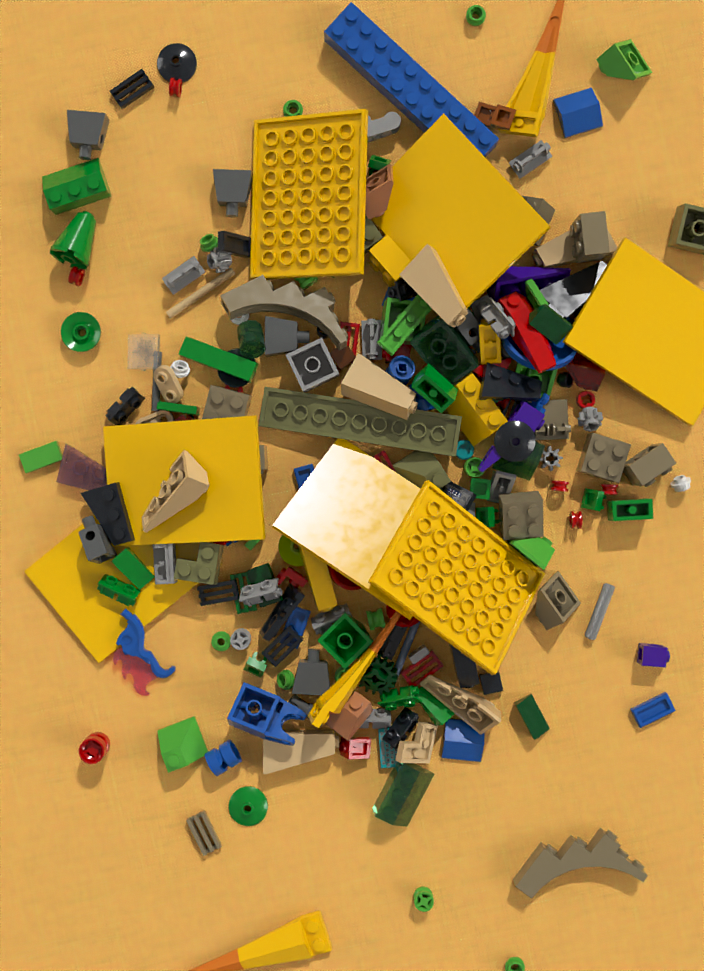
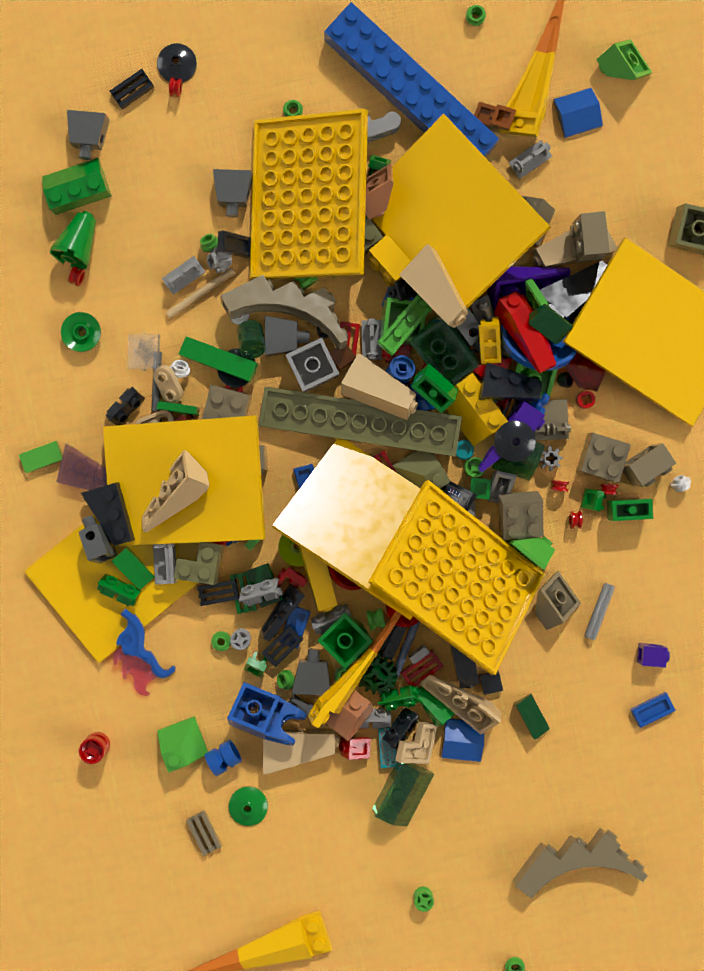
green tile [476,507,499,527] -> none
light grey hinge [479,297,515,339] -> none
light grey gear [577,407,603,432] -> none

